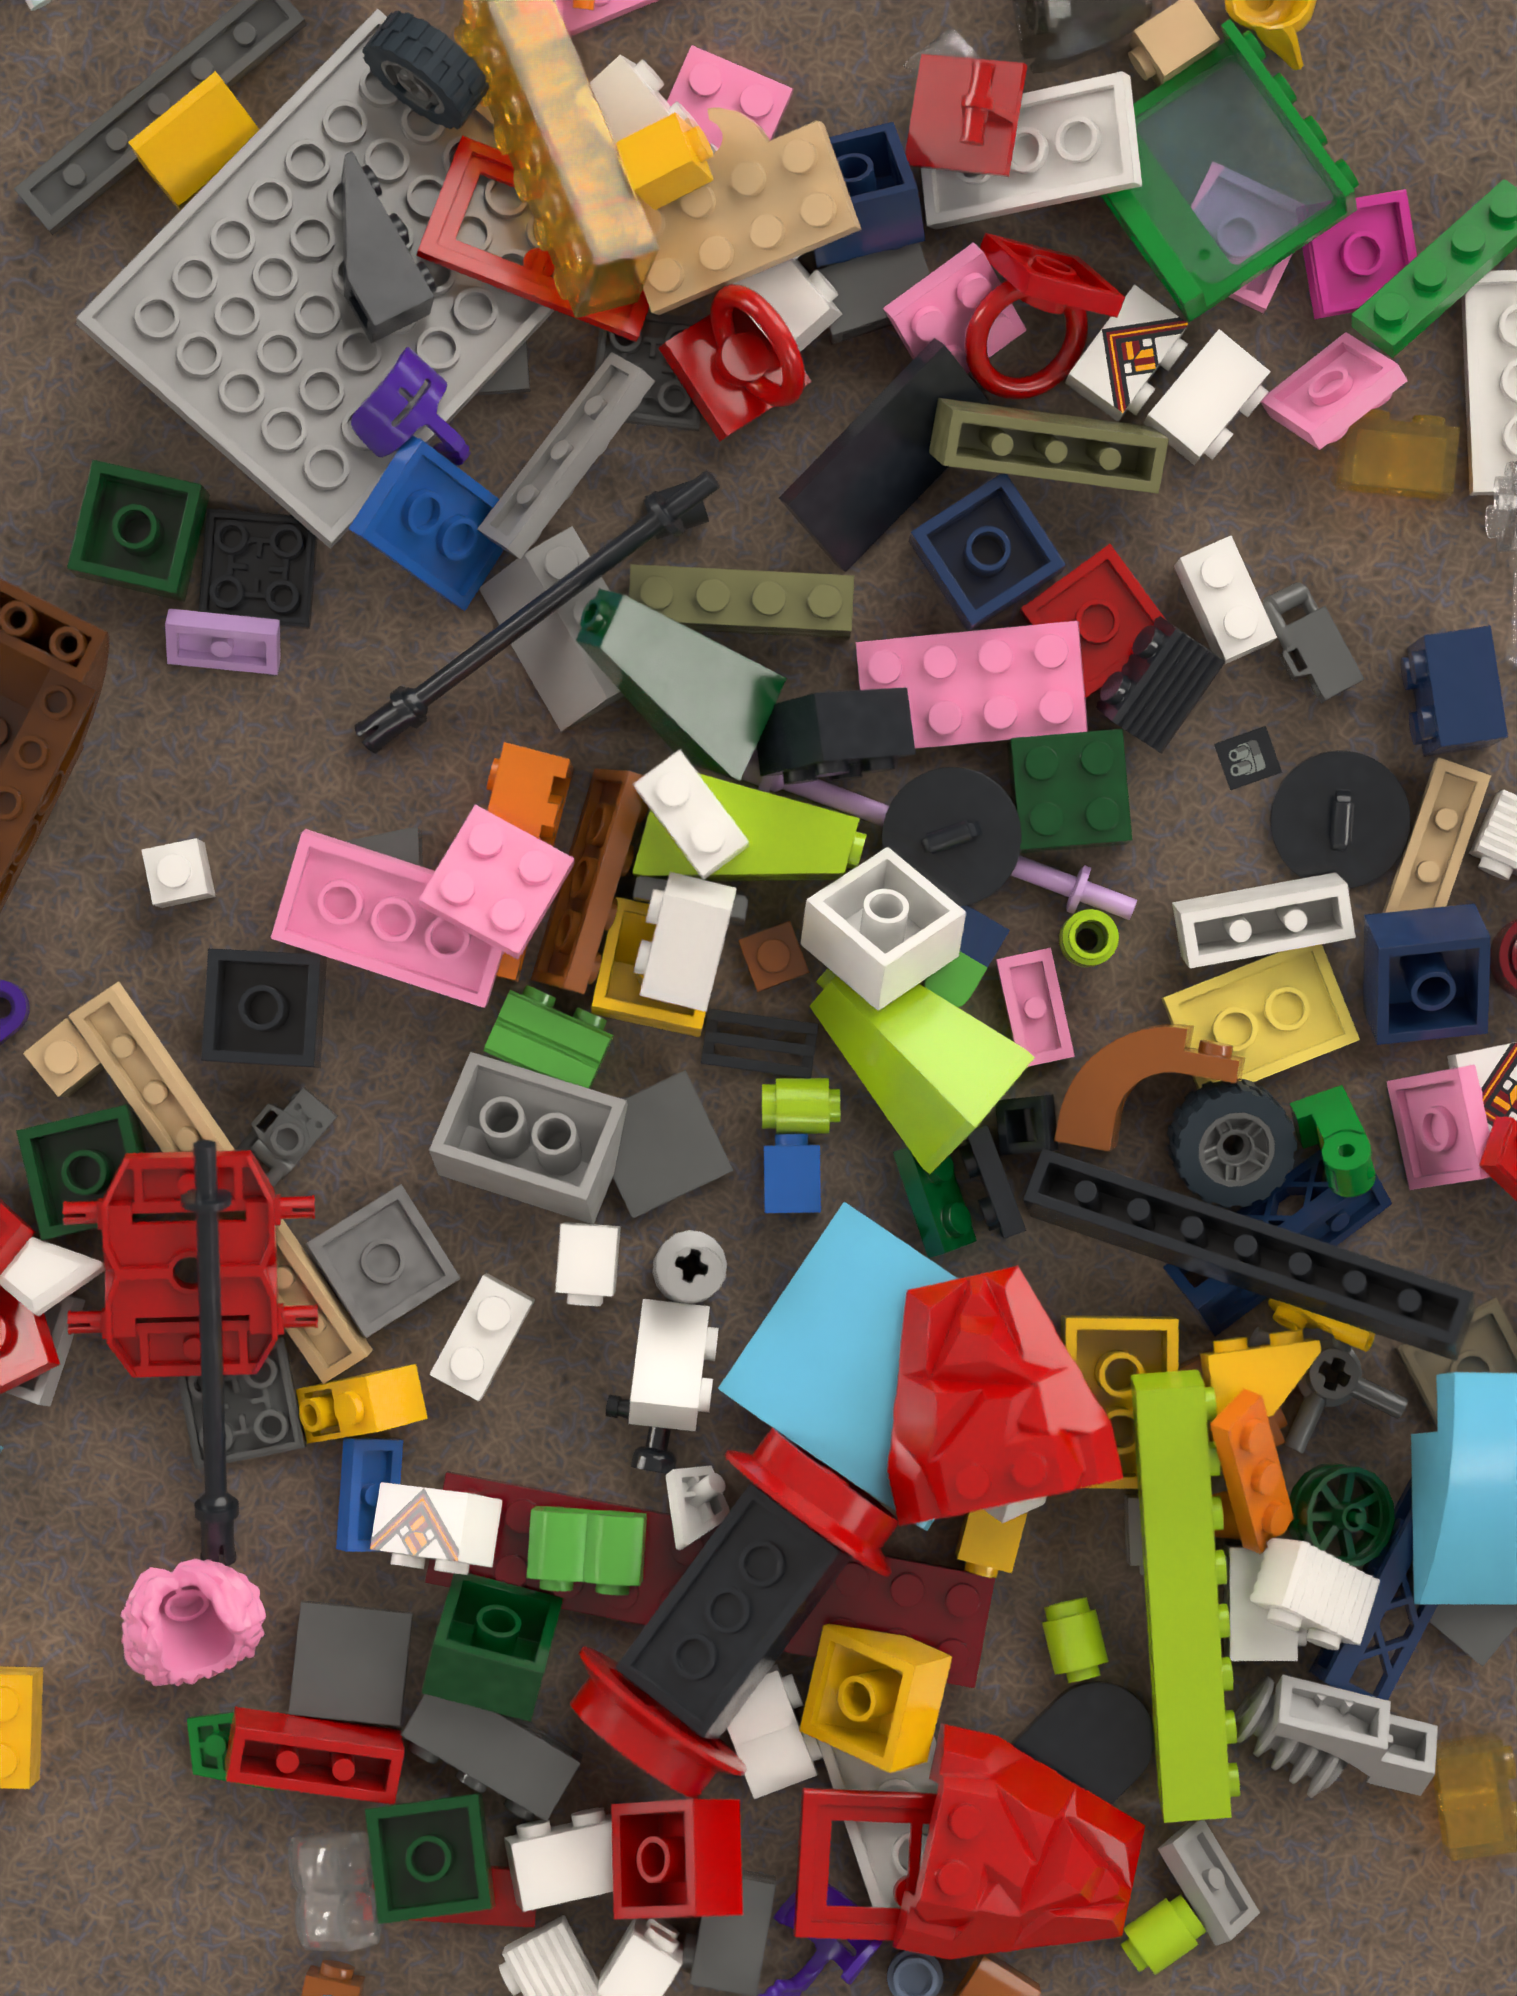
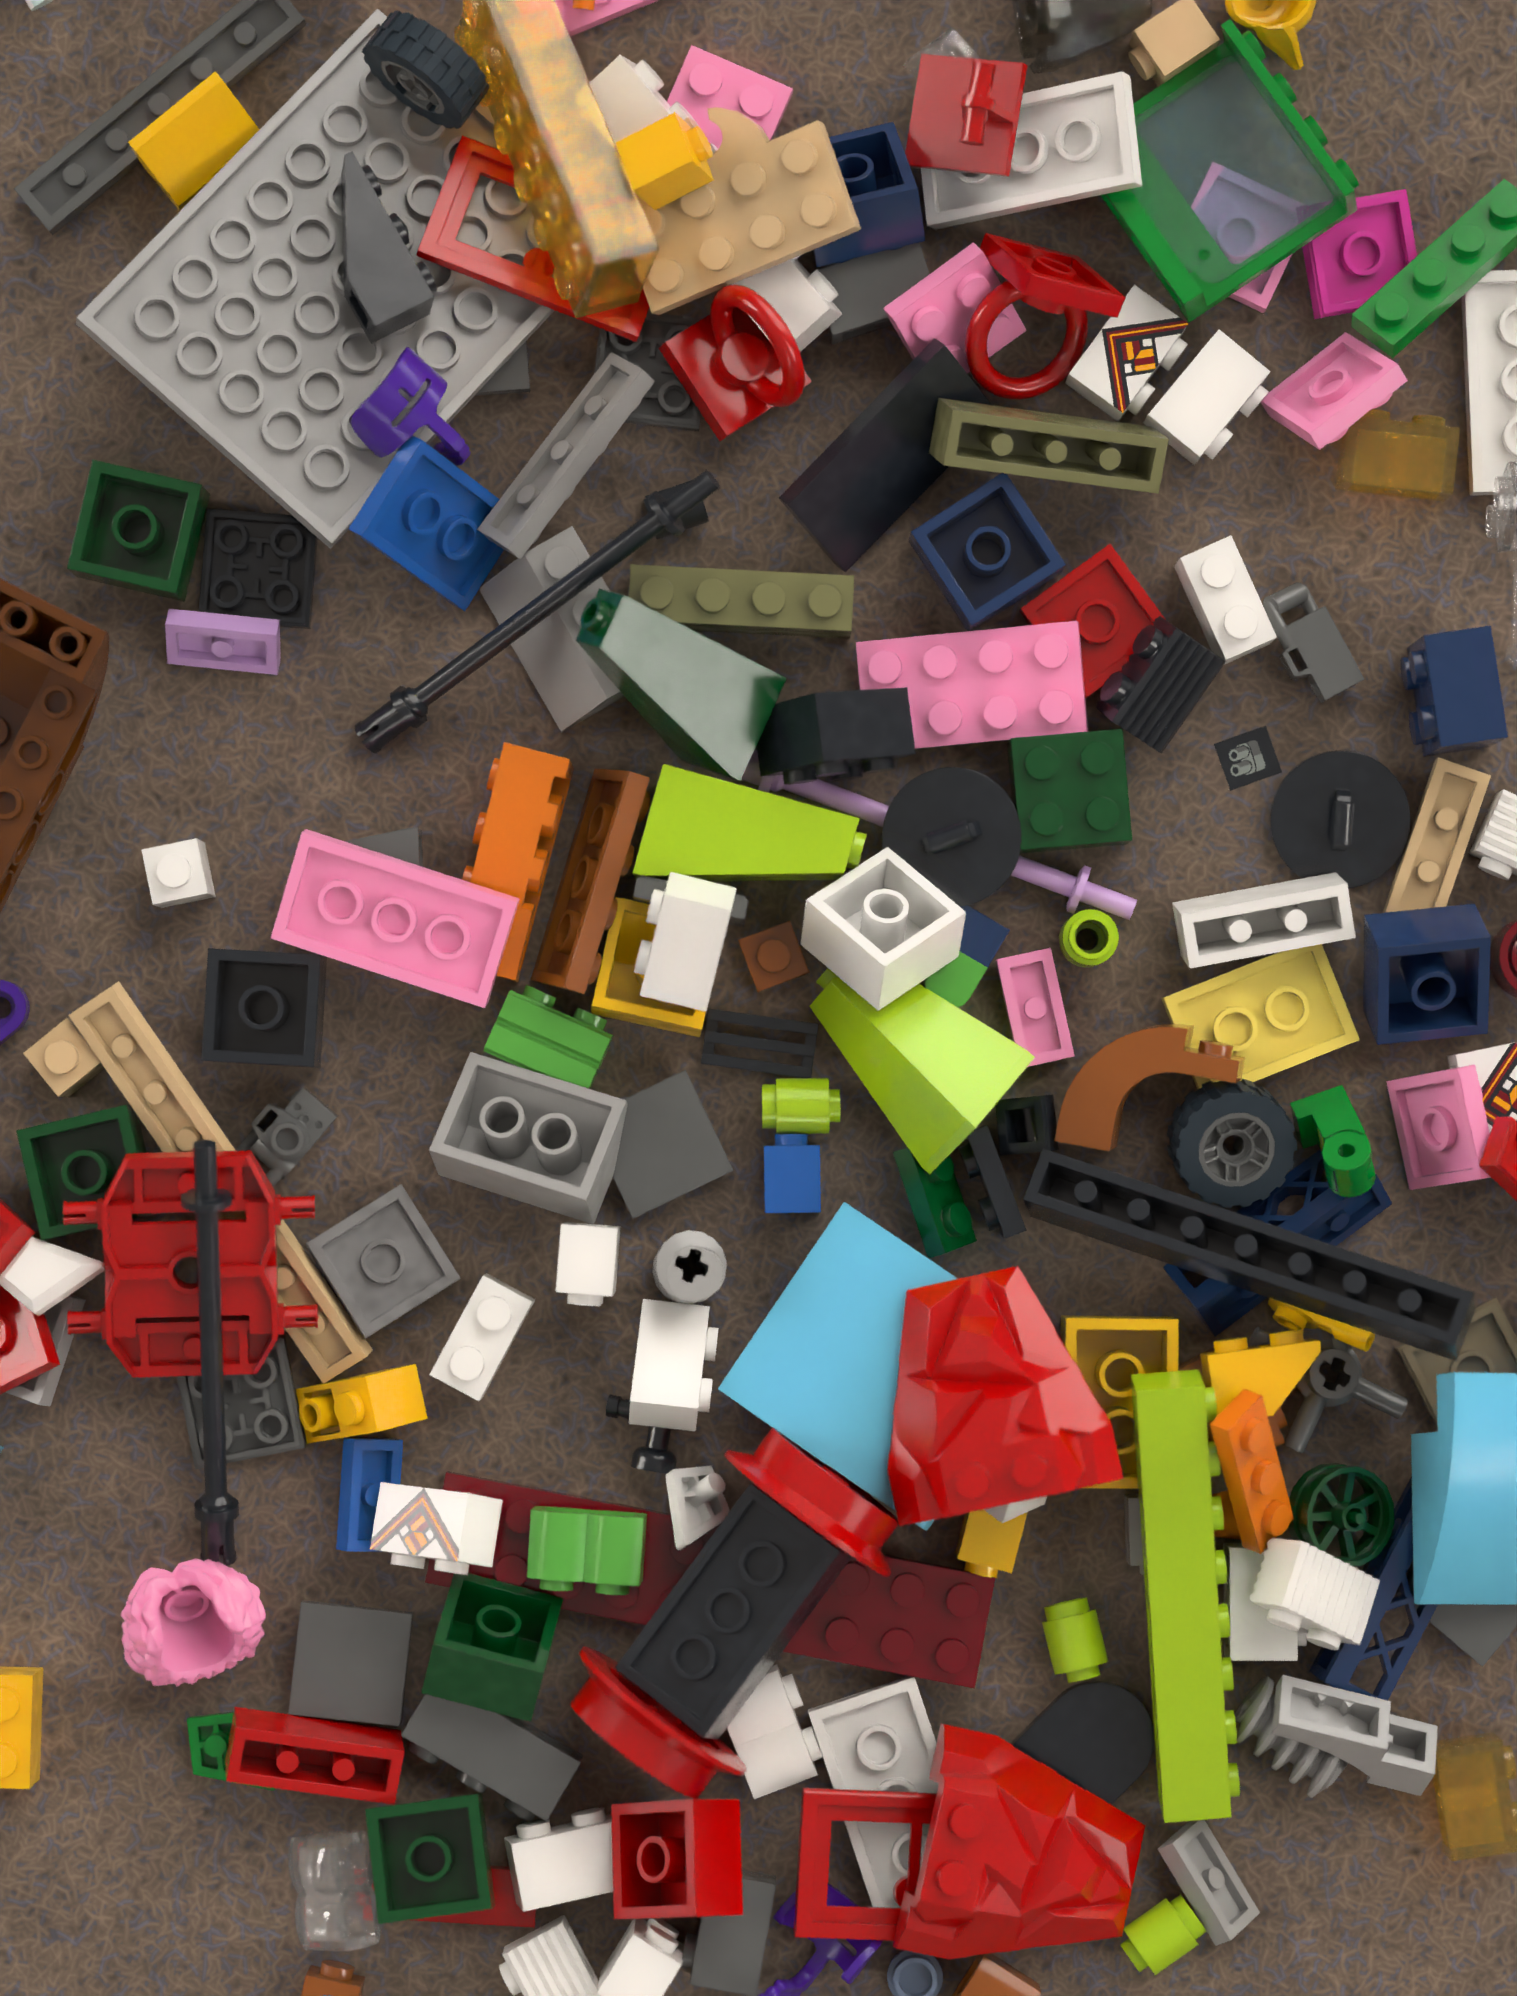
bright pink plate [419,805,574,960] -> none
white brick [634,750,749,880] -> none
yellow slope [799,1624,952,1773] -> none

